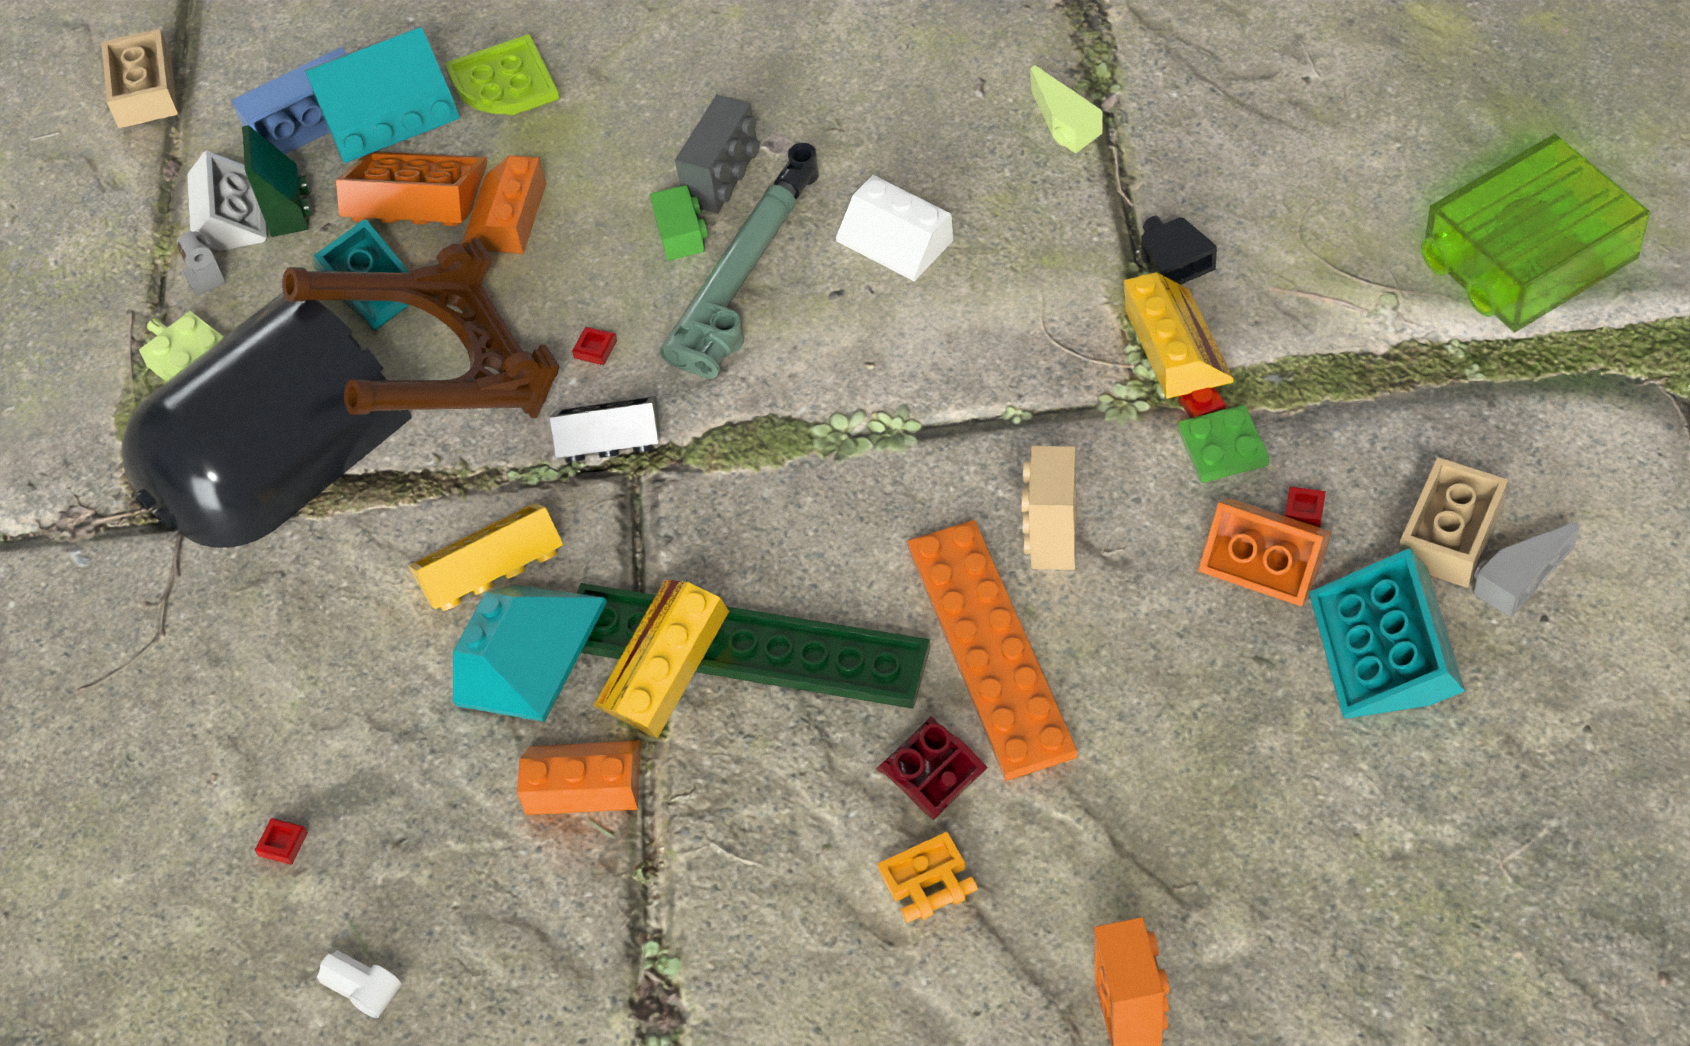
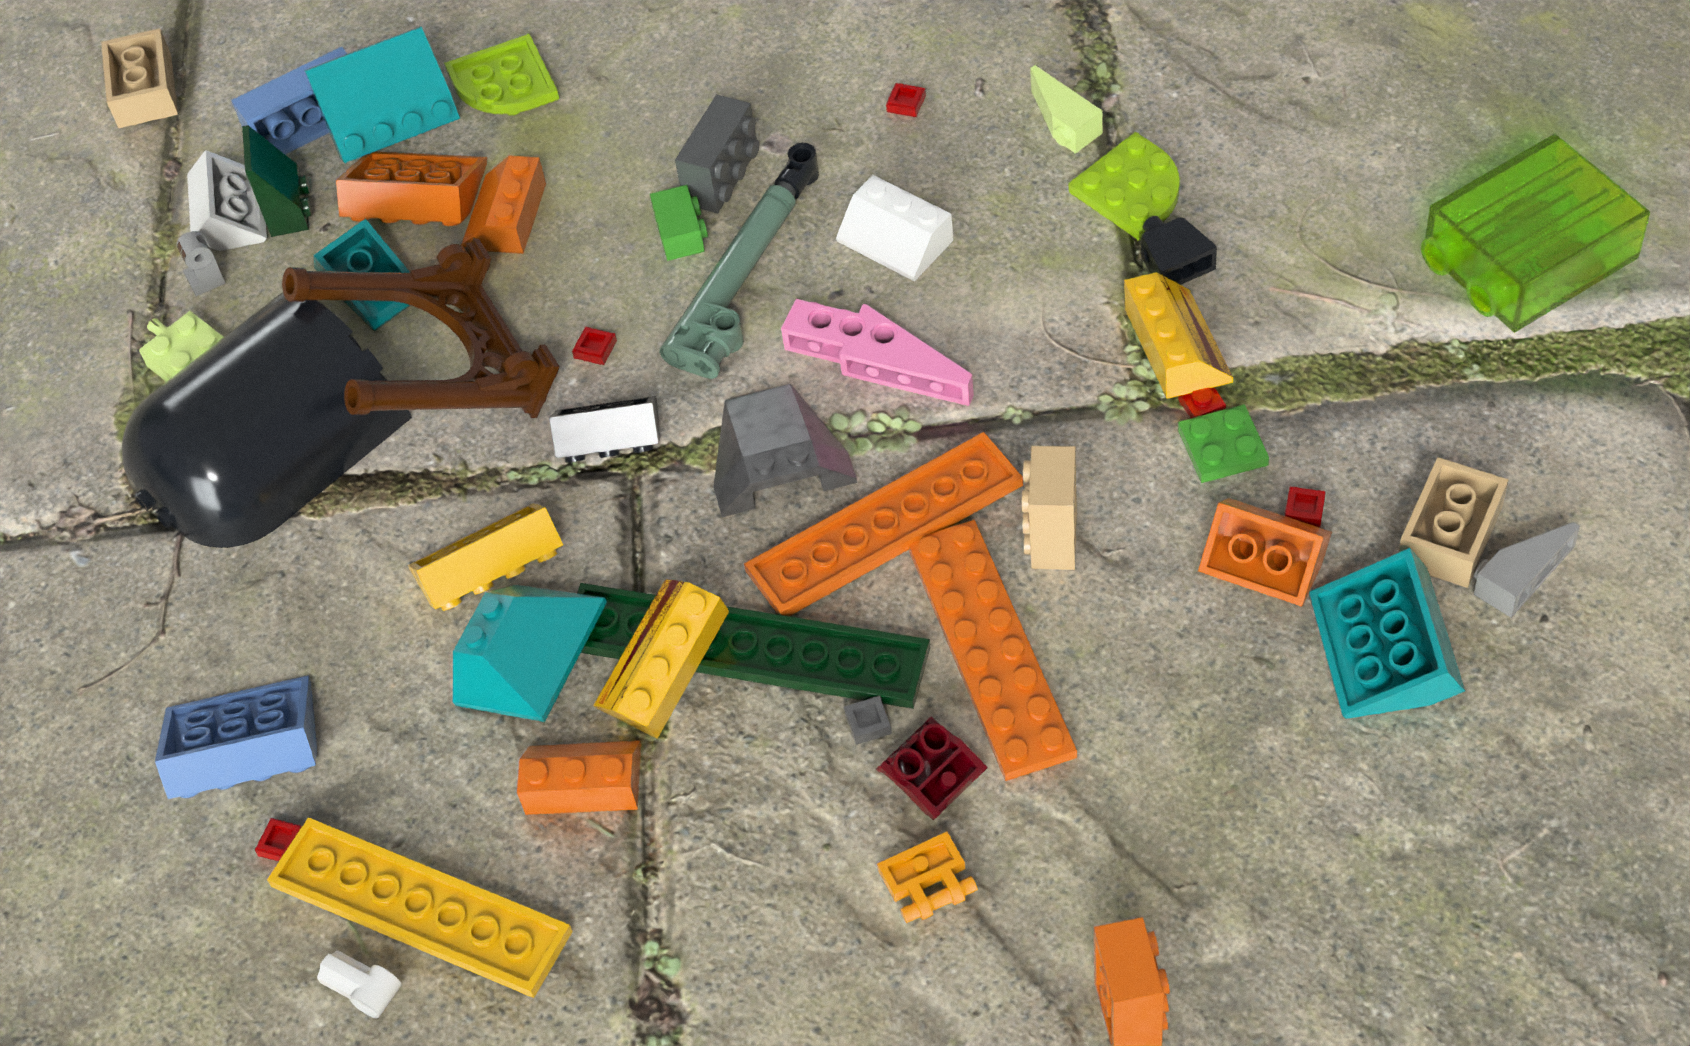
none -> medium blue slope [155,675,317,799]
none -> yellow plate [267,817,573,998]
none -> flat silver wedge [713,384,857,517]
none -> orange plate [744,432,1023,616]
none -> bright pink brick [781,299,974,406]
none -> flat silver plate [844,696,892,745]
none -> red tile [886,83,926,117]
none -> lime plate [1068,132,1180,241]

